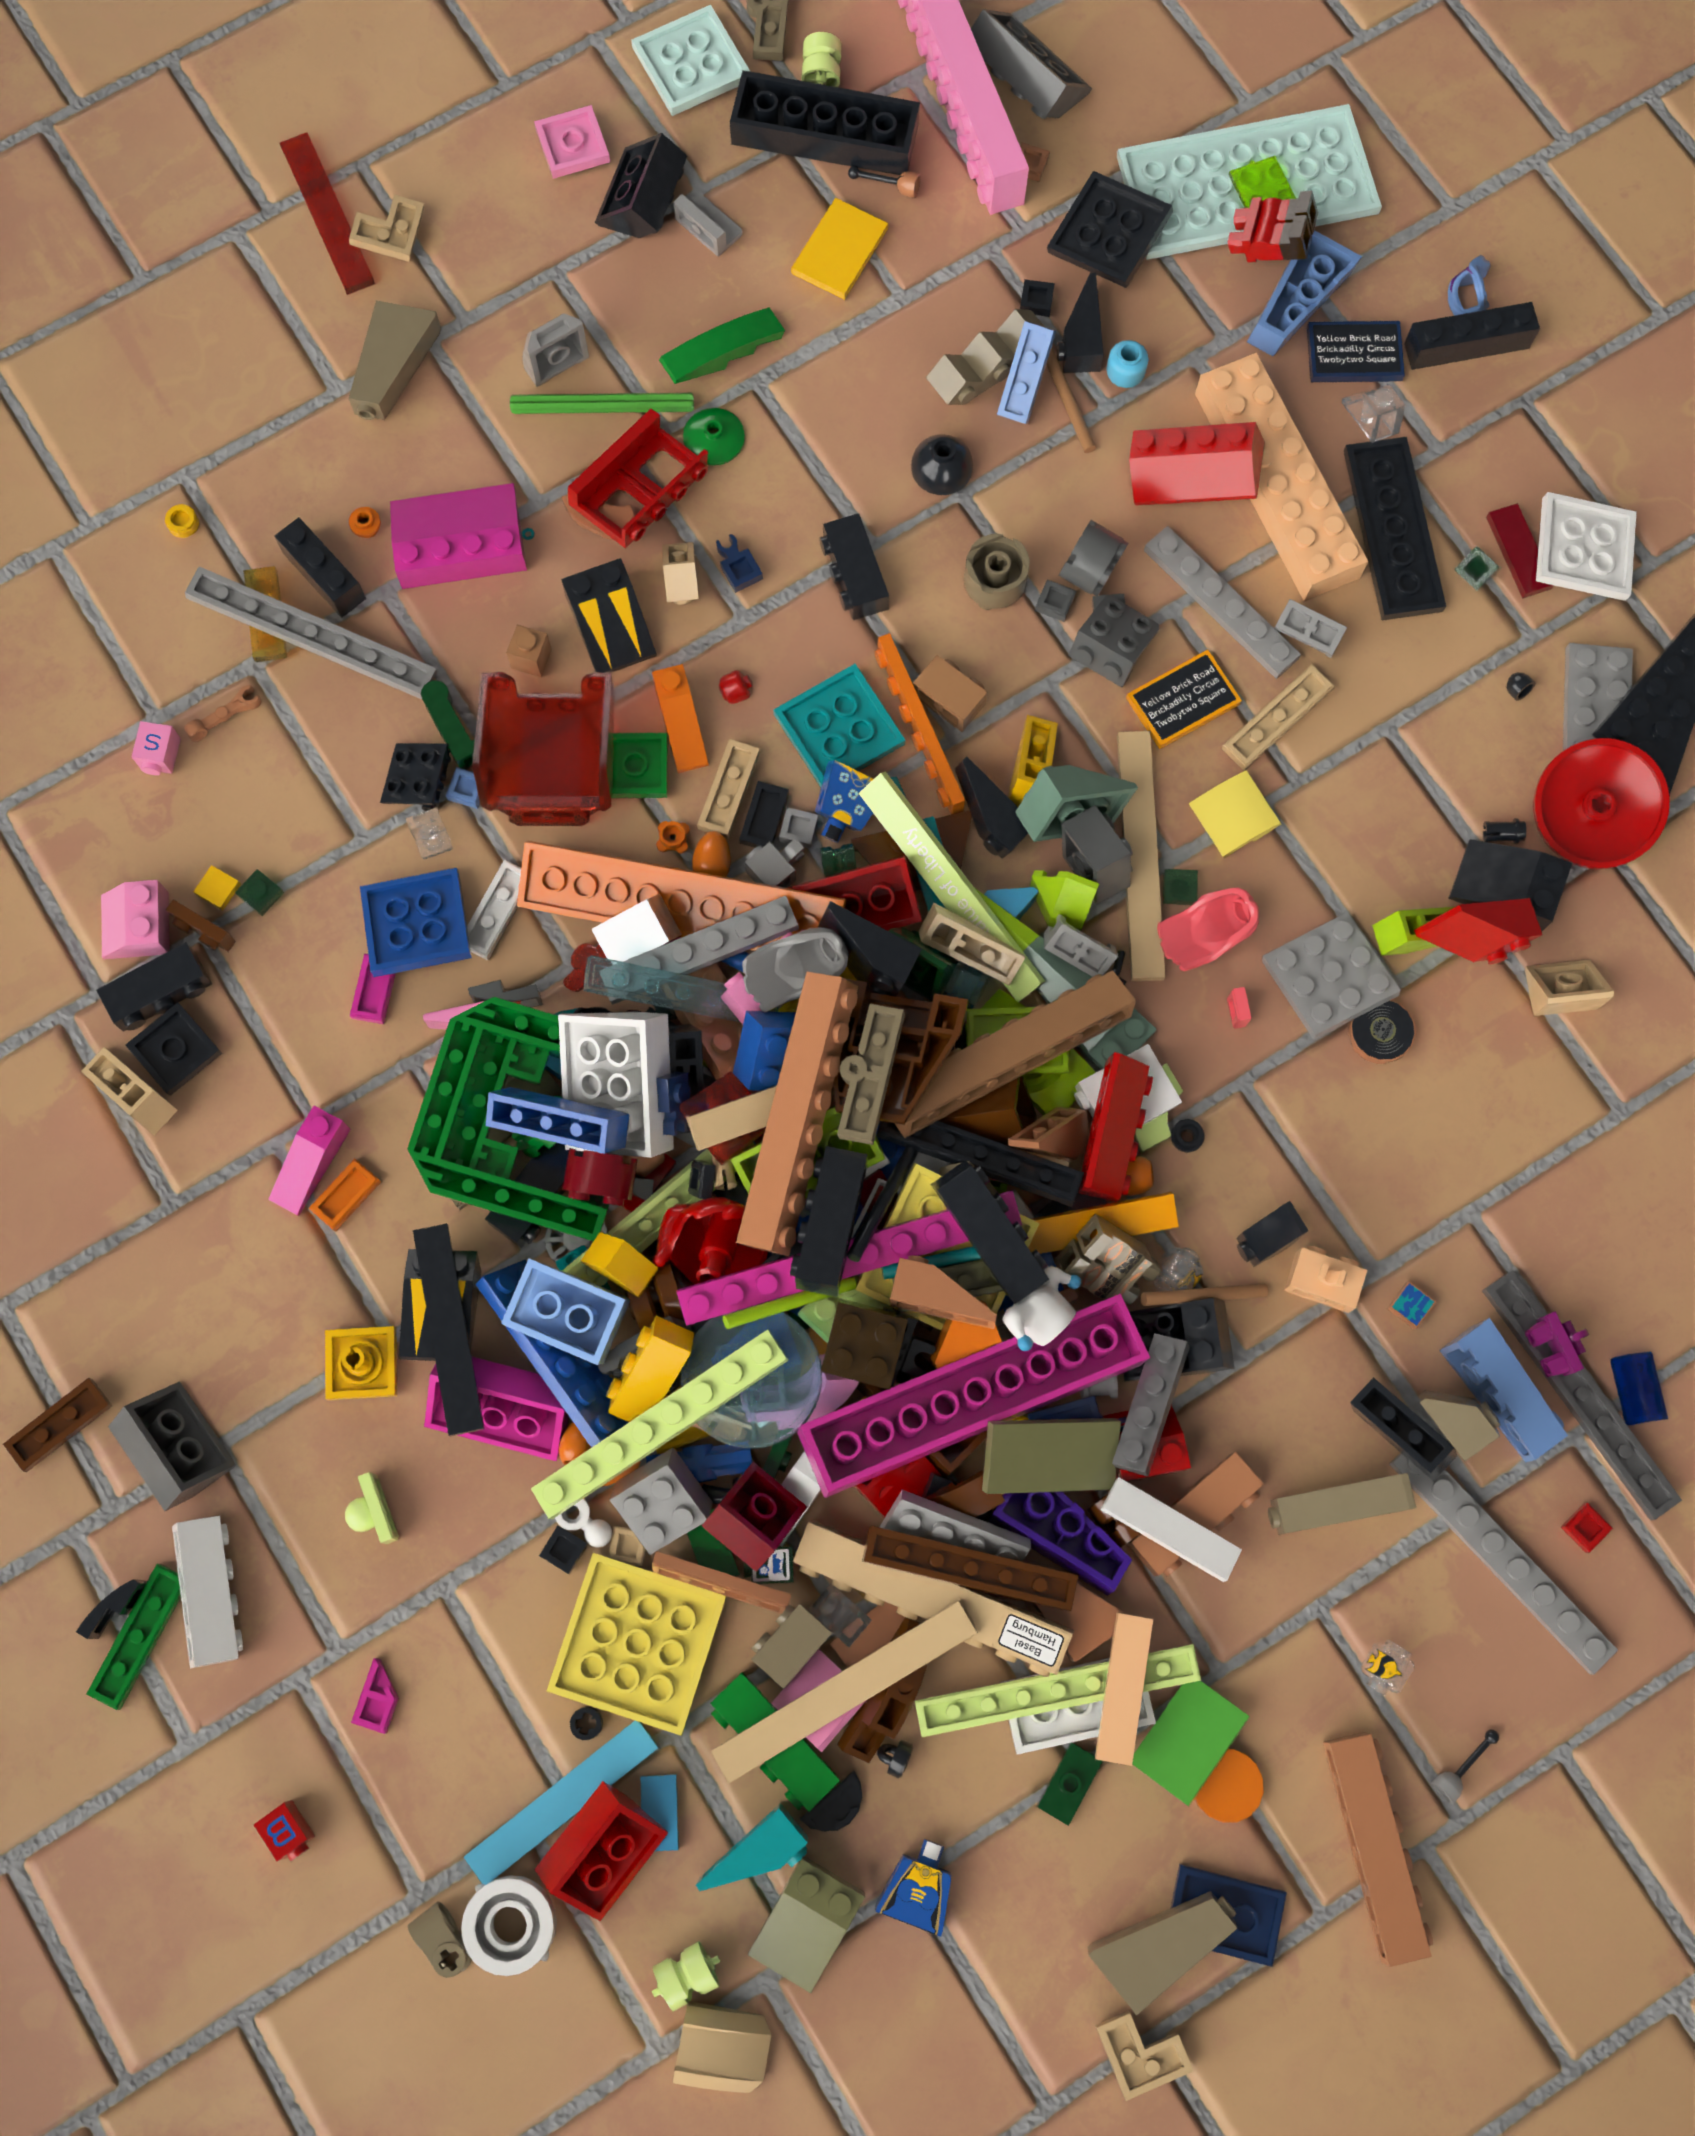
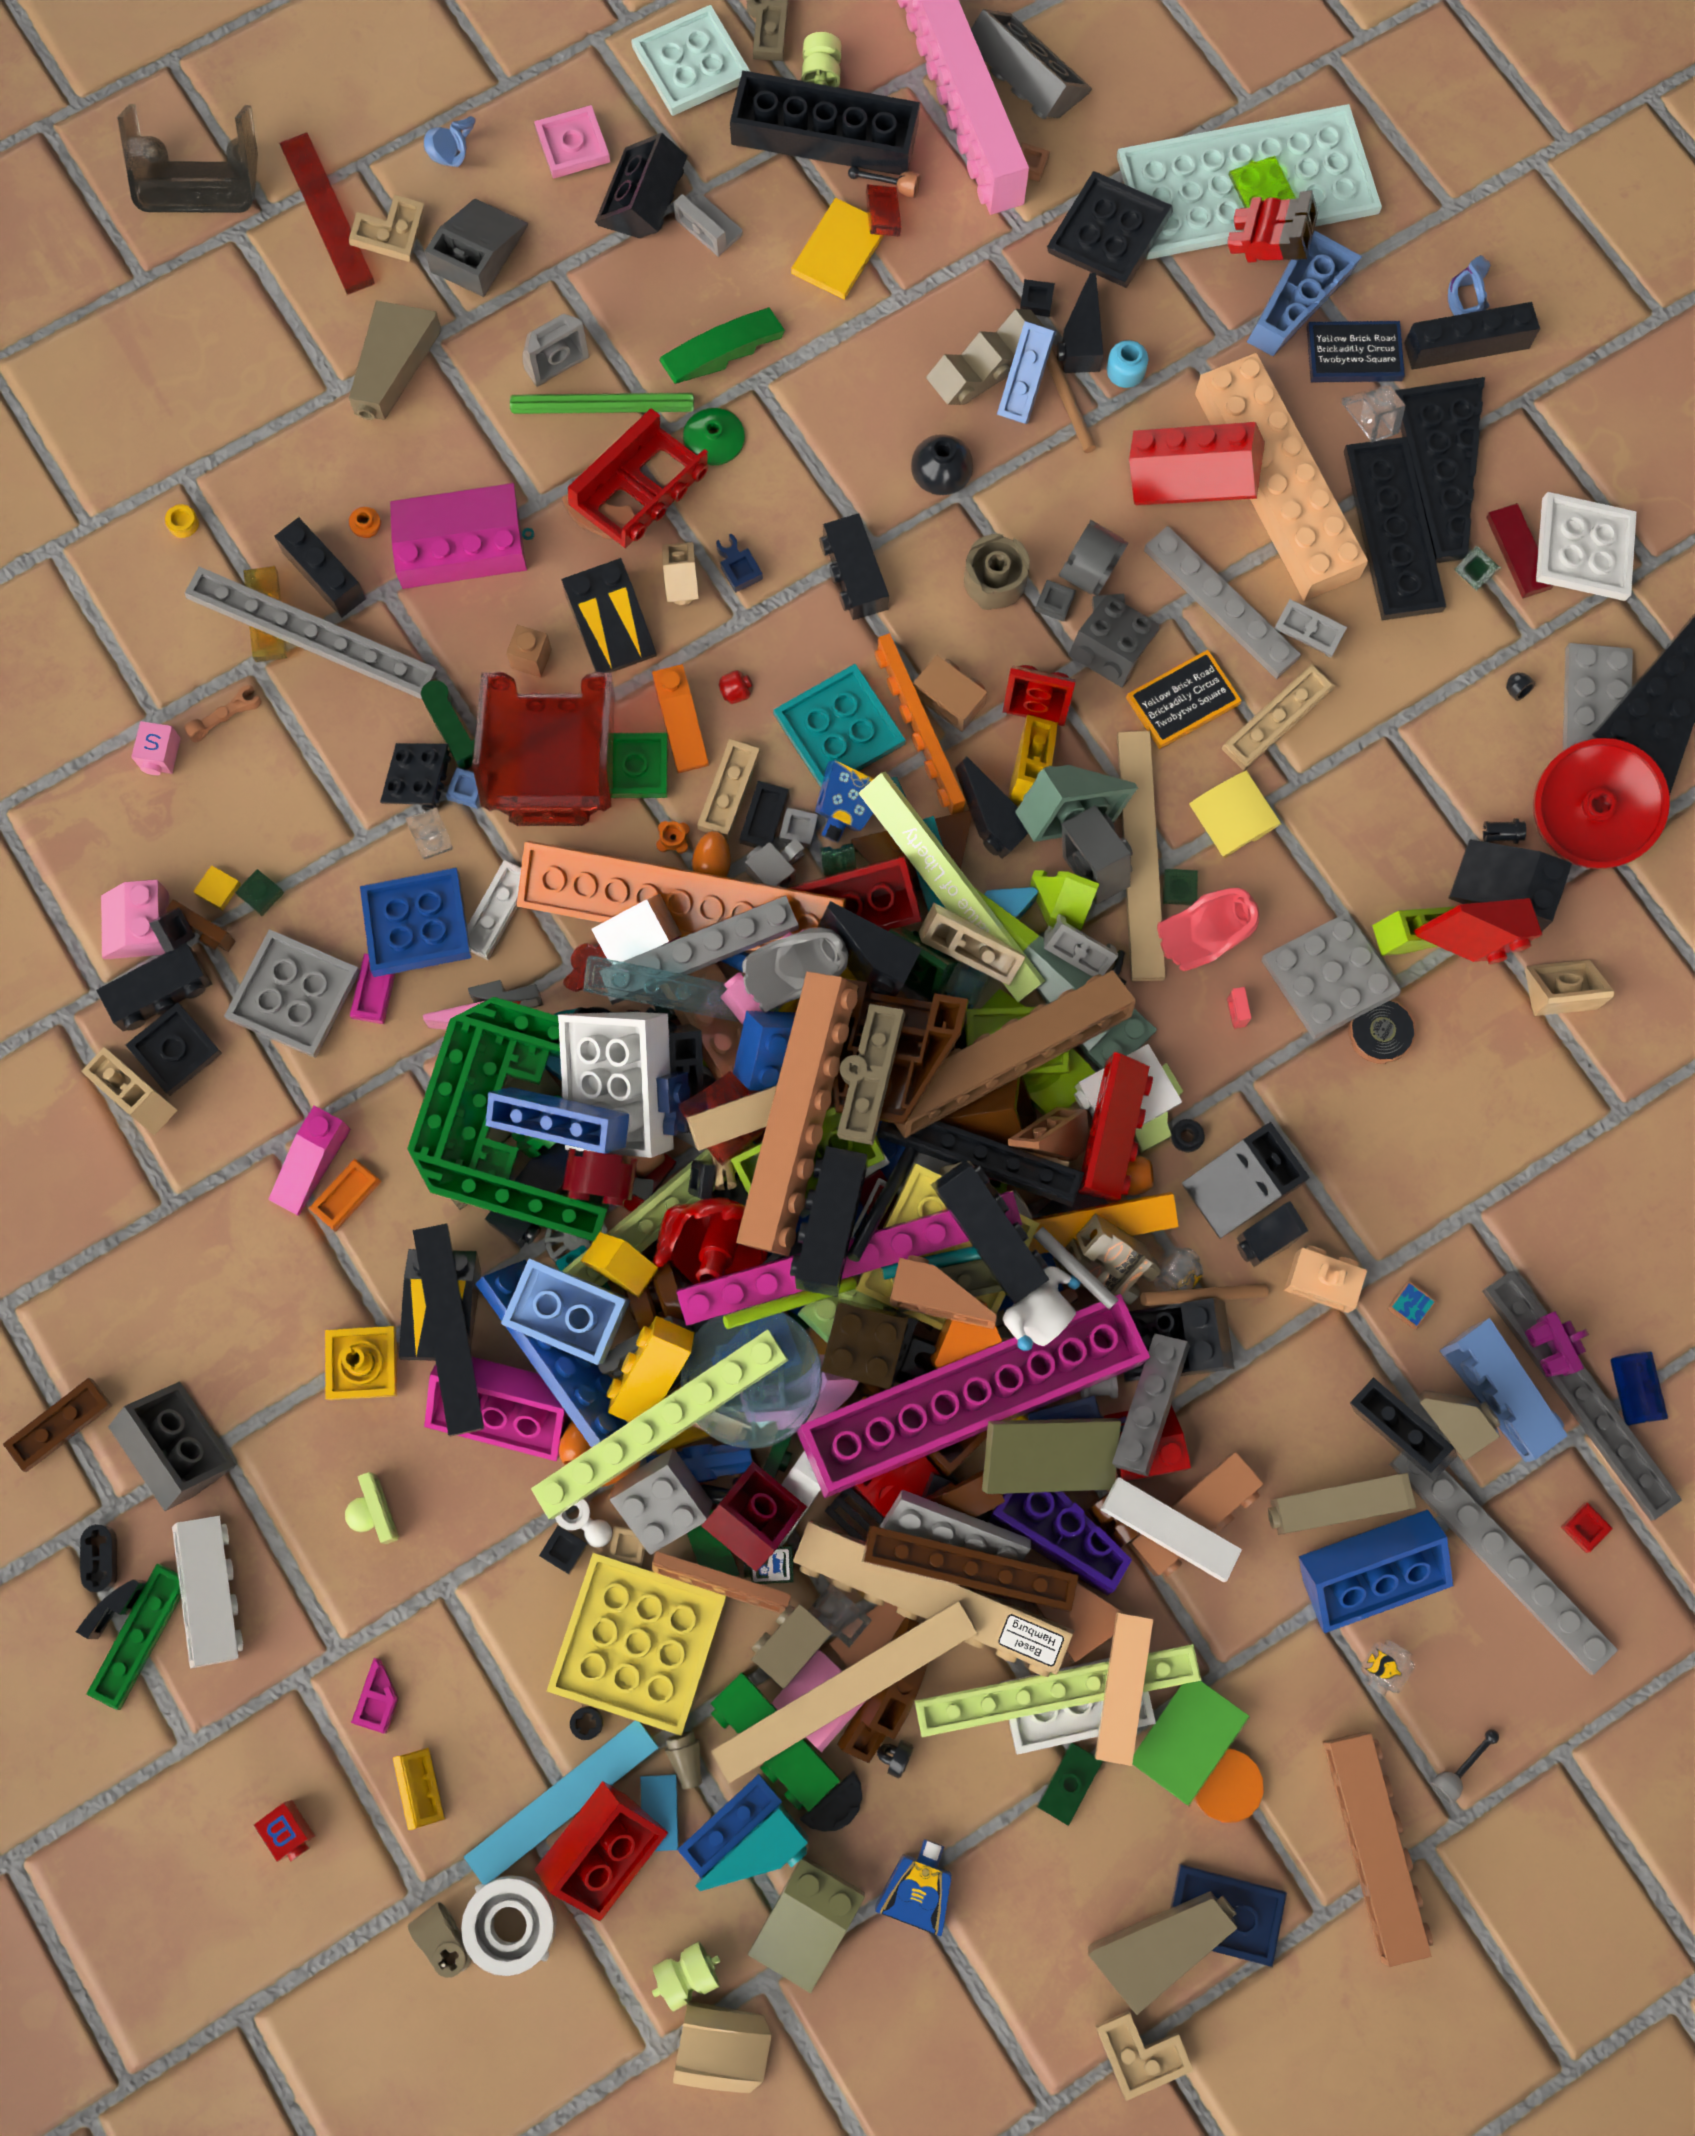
none -> black beam [80,1524,117,1592]
none -> clear smoke windscreen [117,104,258,213]
none -> black plate [149,907,195,953]
none -> light grey plate [224,929,360,1058]
none -> yellow plate [393,1747,445,1830]
none -> medium blue piece [424,116,475,167]
none -> dark grey slope [425,199,528,297]
none -> dark tan cone [665,1731,703,1789]
none -> blue plate [677,1774,782,1878]
none -> black tile [825,1488,884,1542]
none -> clear red tile [865,184,902,237]
none -> red slope [1002,665,1076,726]
none -> light grey bar [1033,1227,1119,1310]
none -> slope [1181,1122,1310,1239]
none -> blue slope [1298,1509,1453,1634]
none -> black wing [1392,377,1485,563]

